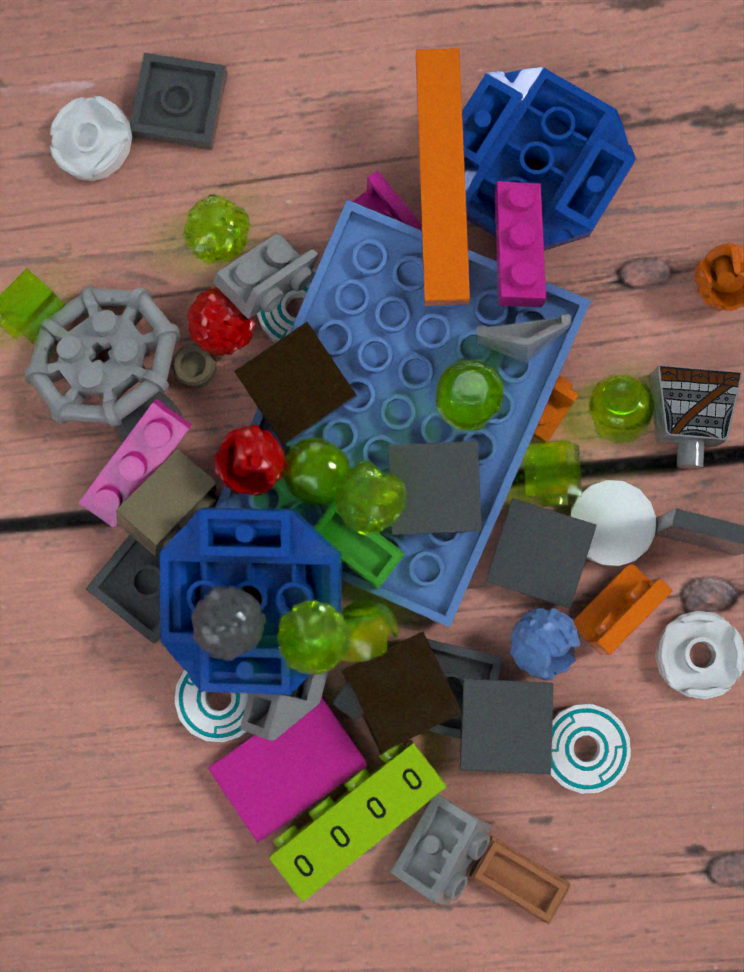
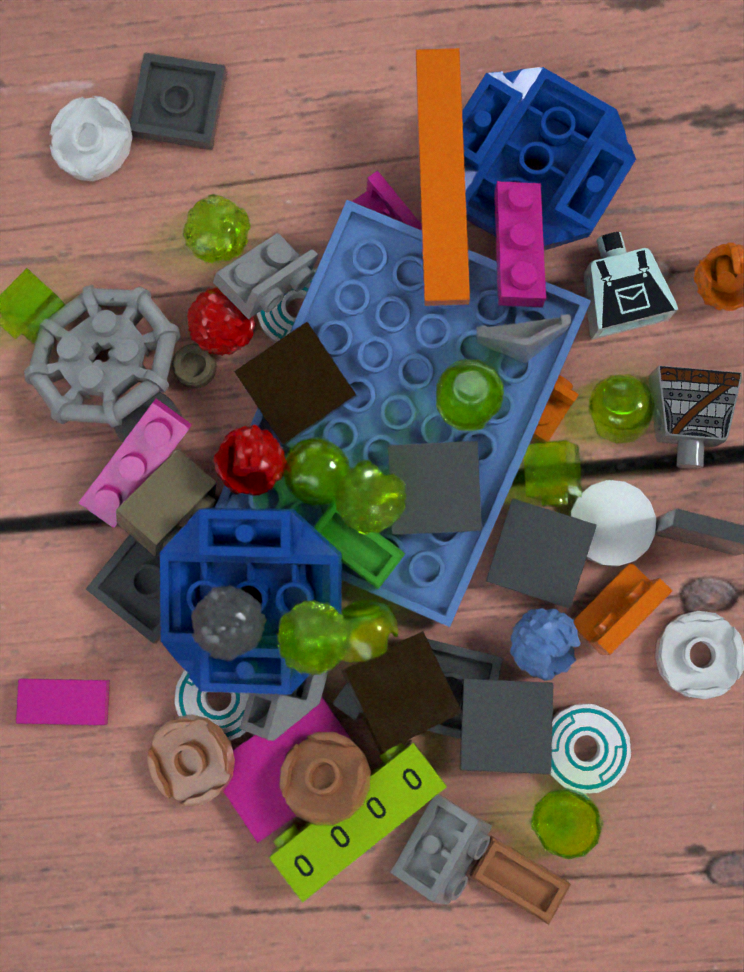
none -> dark pink tile [16,678,110,725]
none -> nougat tile [147,714,235,807]
none -> nougat tile [280,732,371,825]
none -> clear neon green hair [531,788,603,860]
none -> torso [584,232,678,340]

